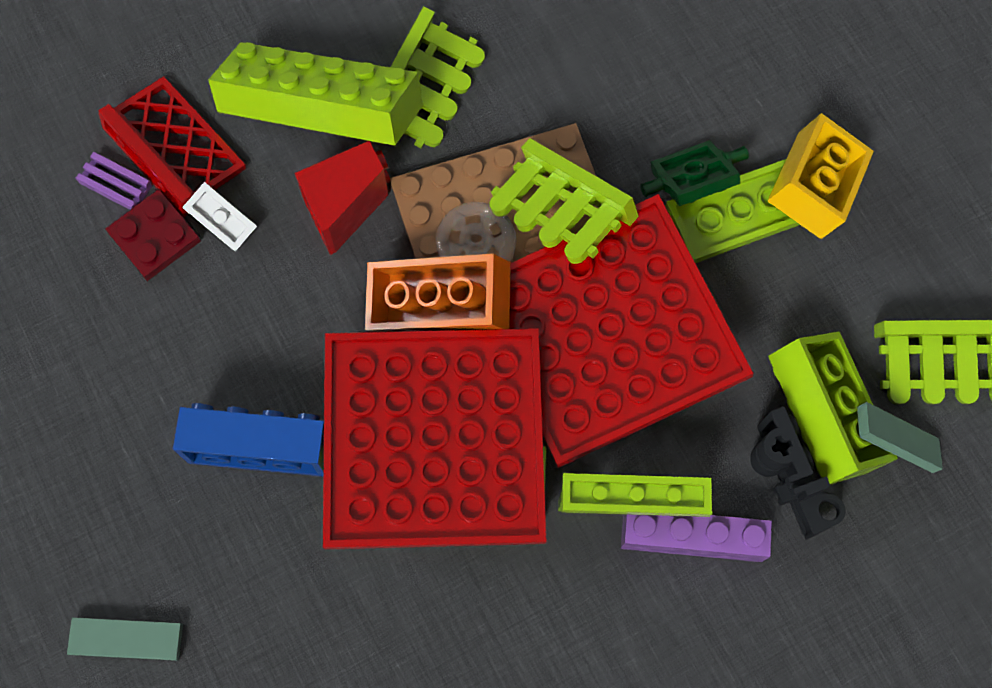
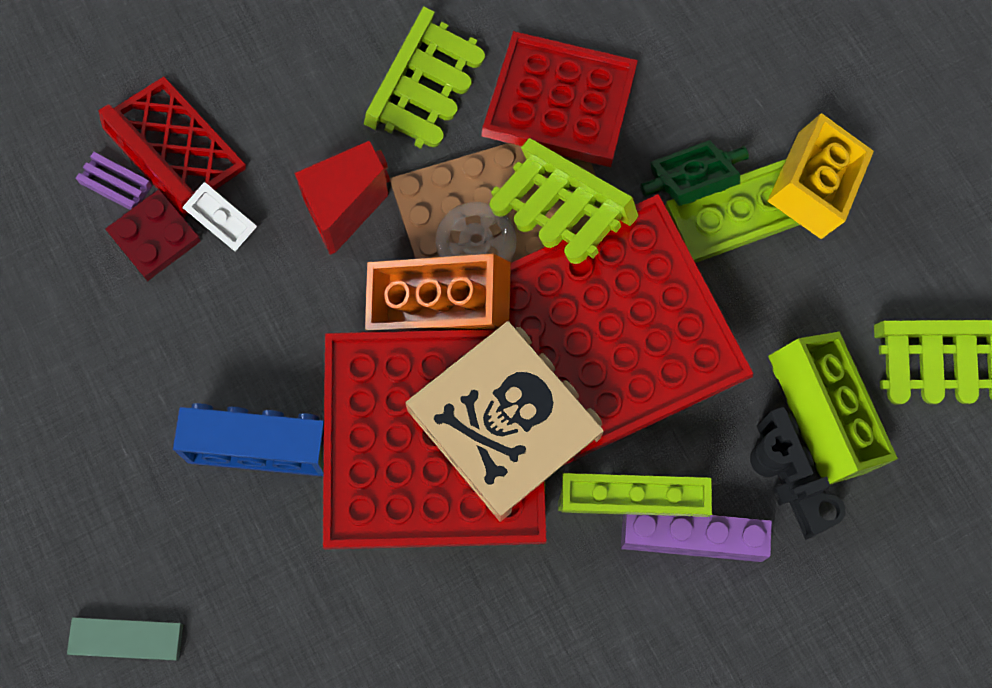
lime brick [208,42,423,146] -> none
sand green tile [857,402,943,473] -> none
none -> tan panel [405,321,604,522]
none -> red plate [482,31,638,167]

